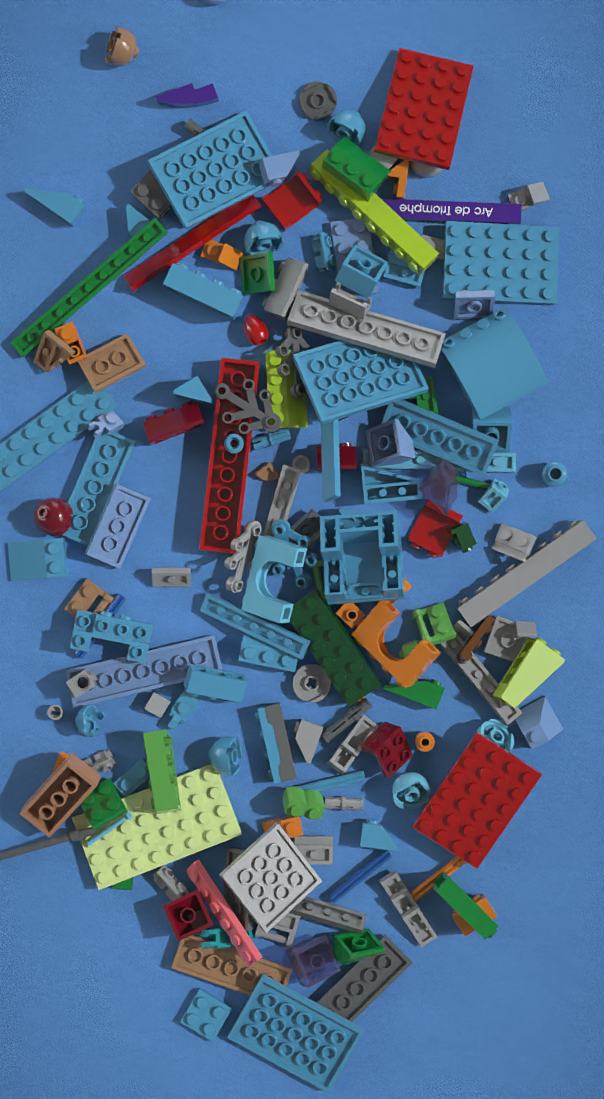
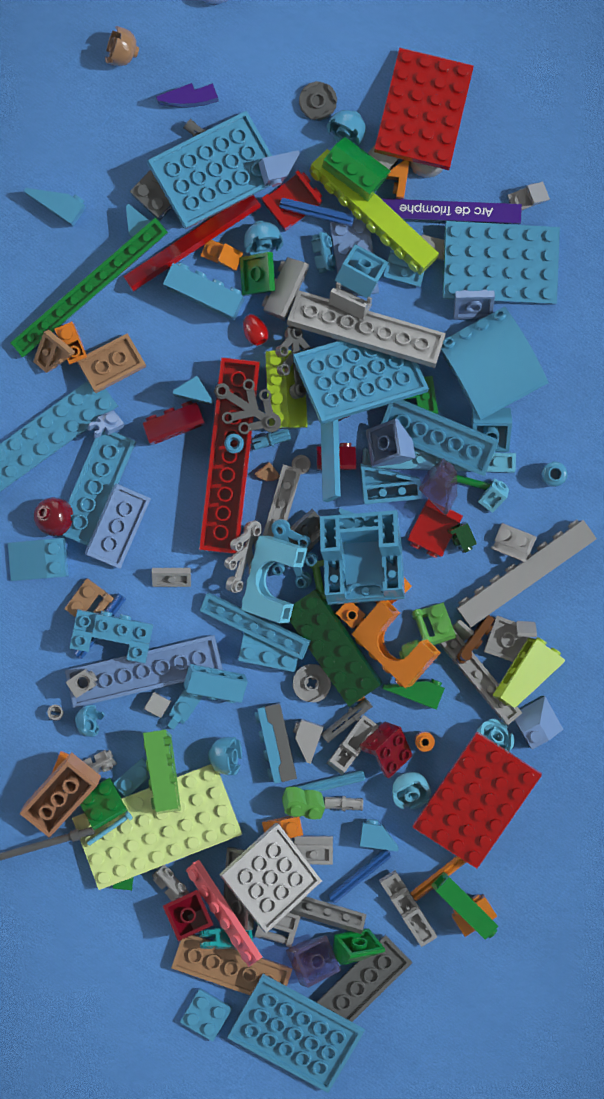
none -> blue axle [280,198,354,226]

